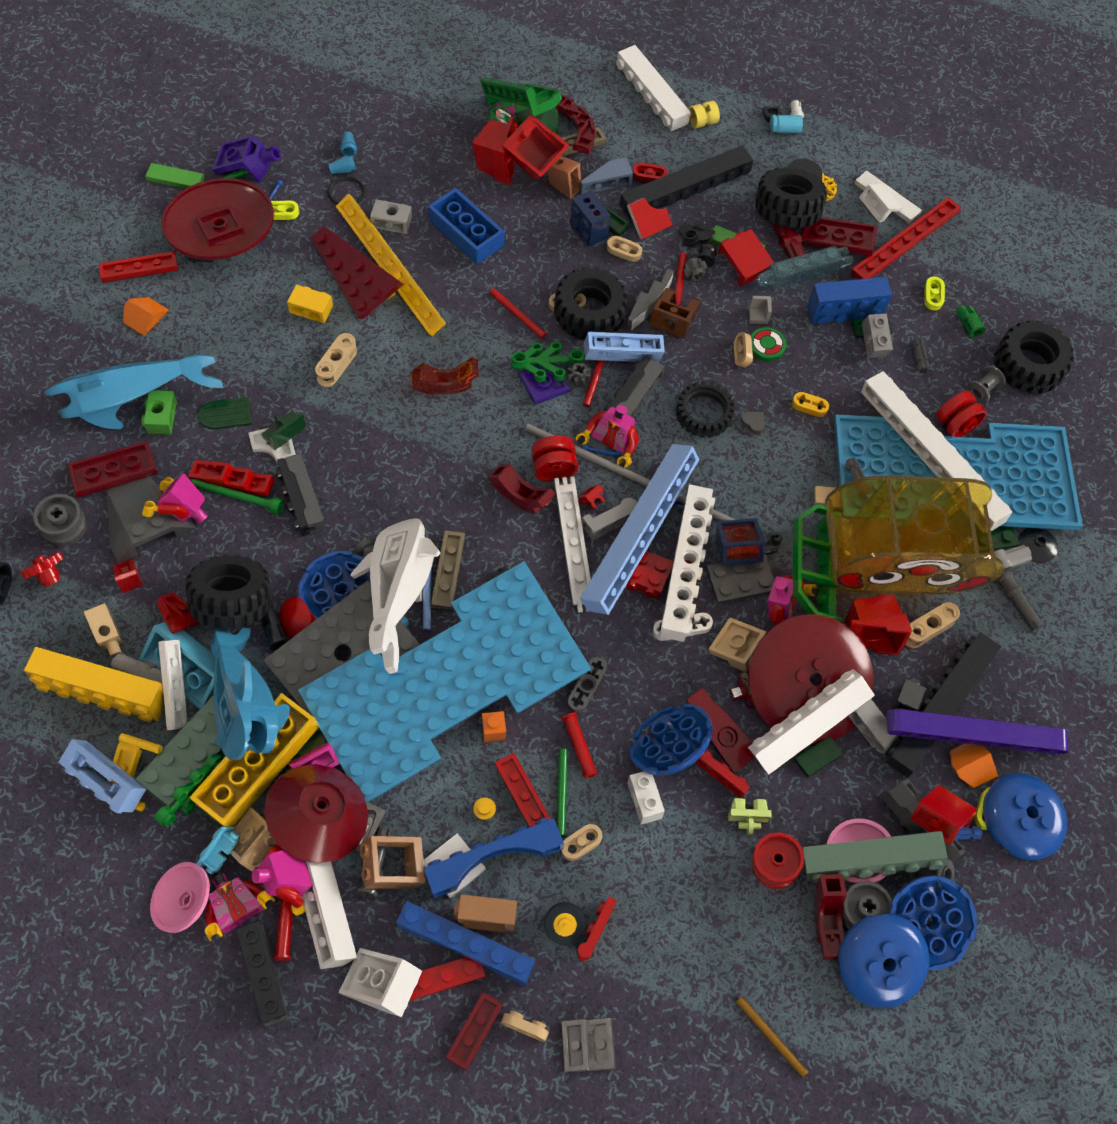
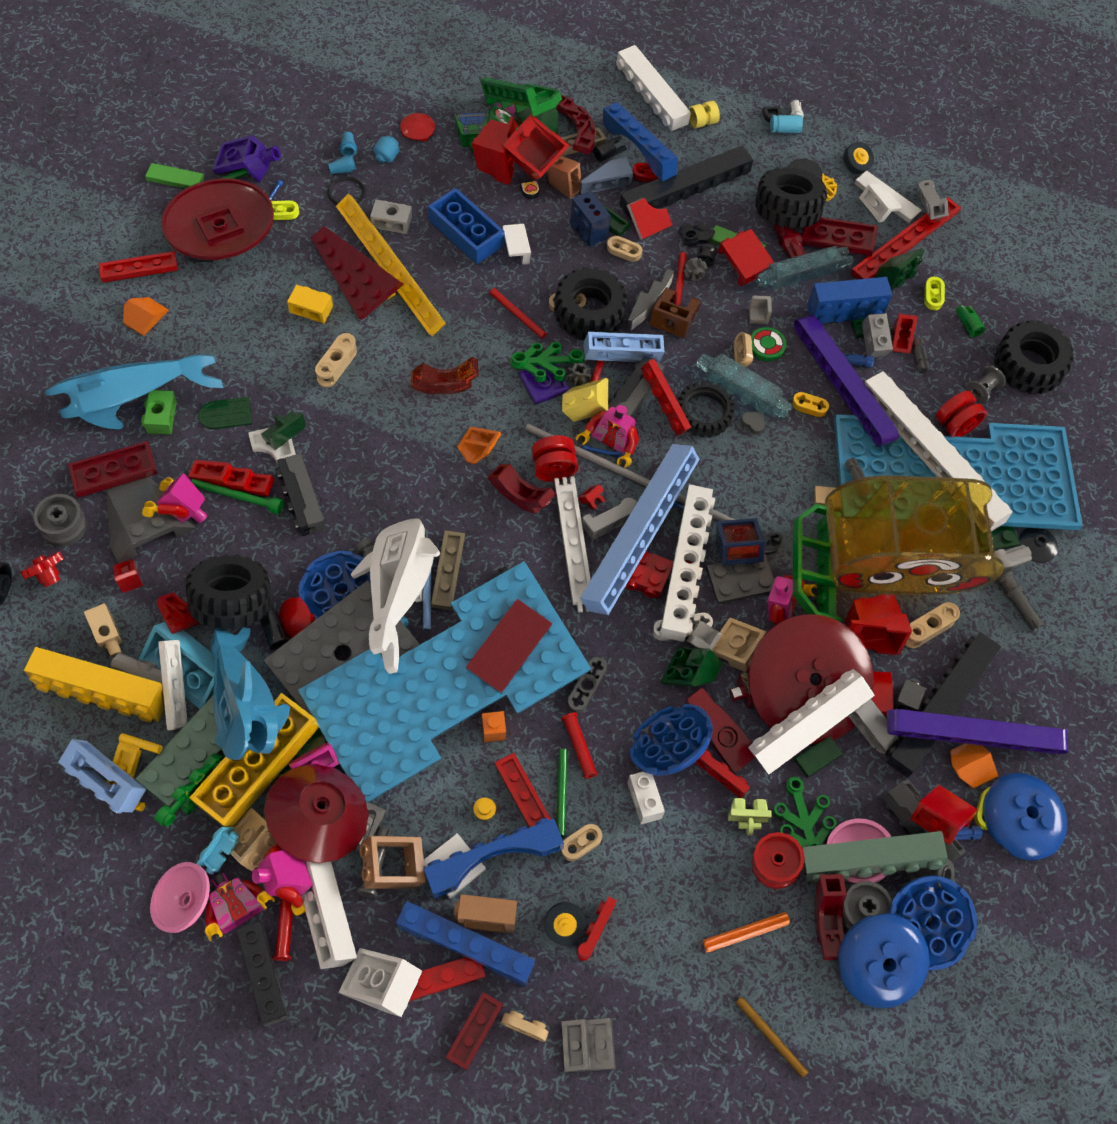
none -> dark azure head [373,136,400,163]
none -> red dish [400,113,435,142]
none -> torso [455,112,488,152]
none -> orange slope [457,426,502,464]
none -> dark red tile [466,599,552,694]
none -> white panel [503,224,531,265]
none -> tile [520,180,540,199]
none -> light yellow slope [562,378,608,422]
none -> black hinge [593,136,627,162]
none -> blue arch [603,102,678,181]
none -> red plate [640,359,691,436]
none -> dark green slope [660,647,723,687]
none -> light grey panel [686,621,722,650]
none -> clear light blue hinge [696,354,792,420]
none -> orange axle [703,912,790,953]
none -> green plant [773,777,836,849]
none -> dark purple beam [794,314,899,447]
none -> black wheel [843,141,874,174]
none -> blue axle [843,353,874,367]
none -> red slope [871,671,893,715]
none -> dark green slope [875,248,925,291]
none -> red slope [892,313,918,354]
none -> light grey leg [919,180,949,220]

